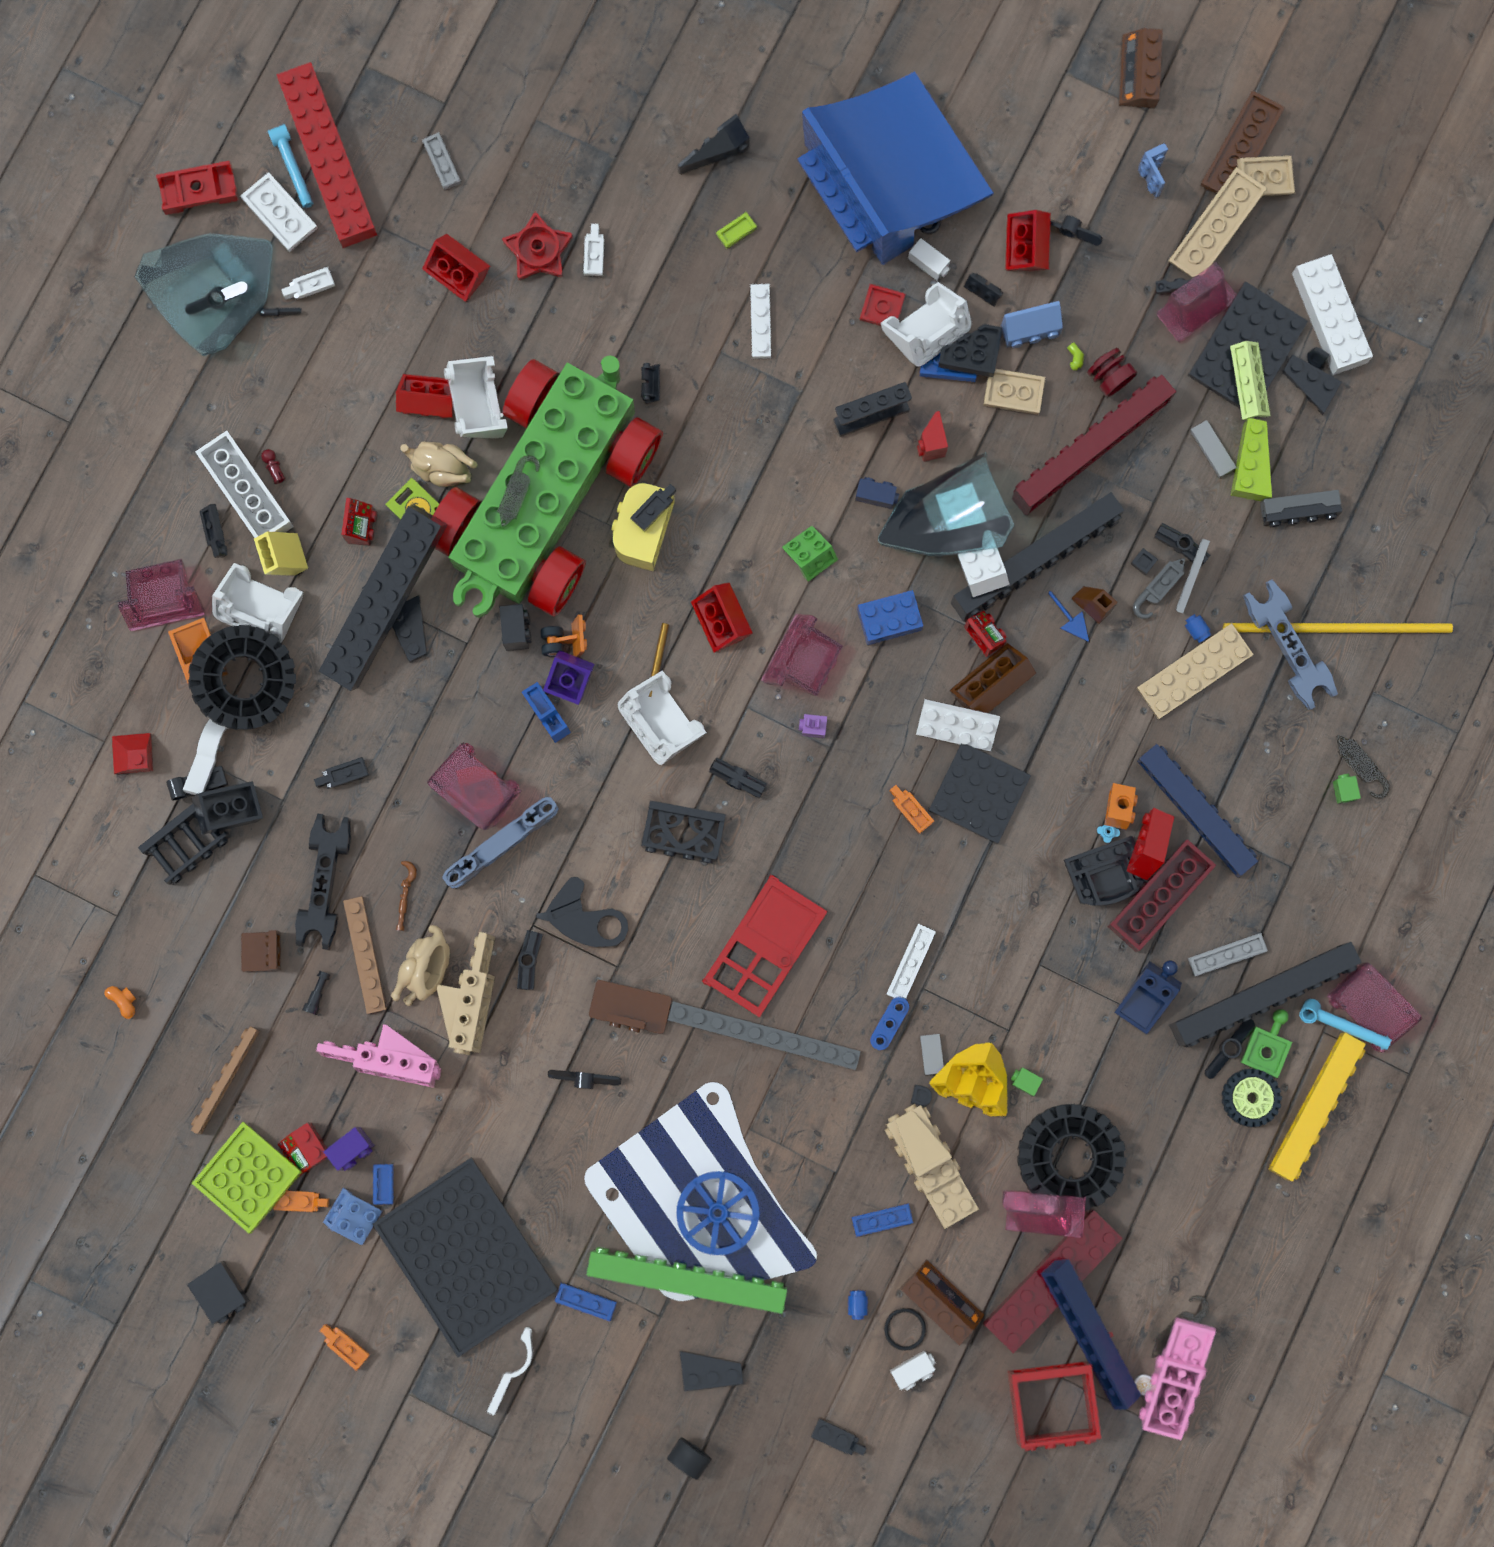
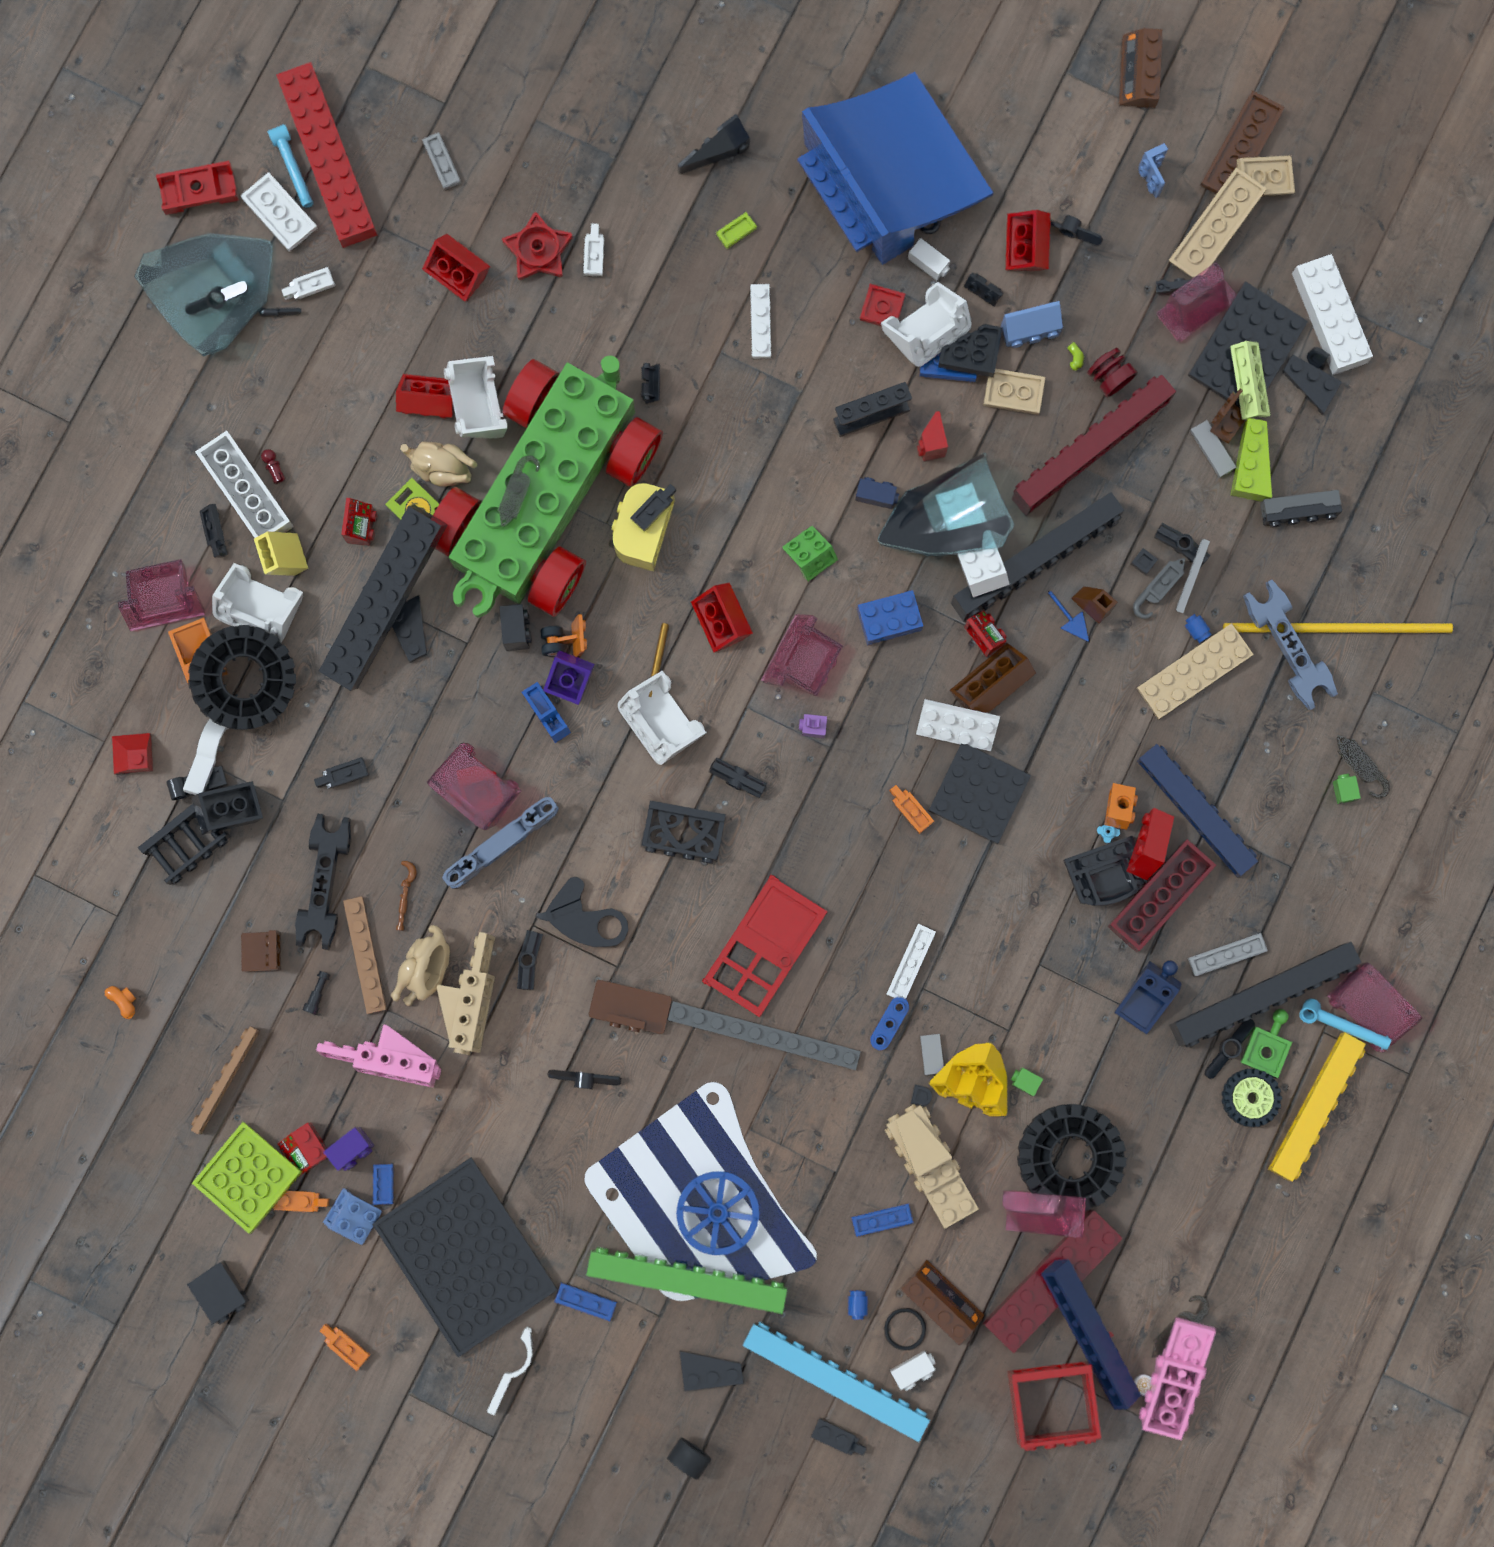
none -> medium azure brick [743,1322,930,1442]
none -> reddish brown bracket [1210,388,1245,444]

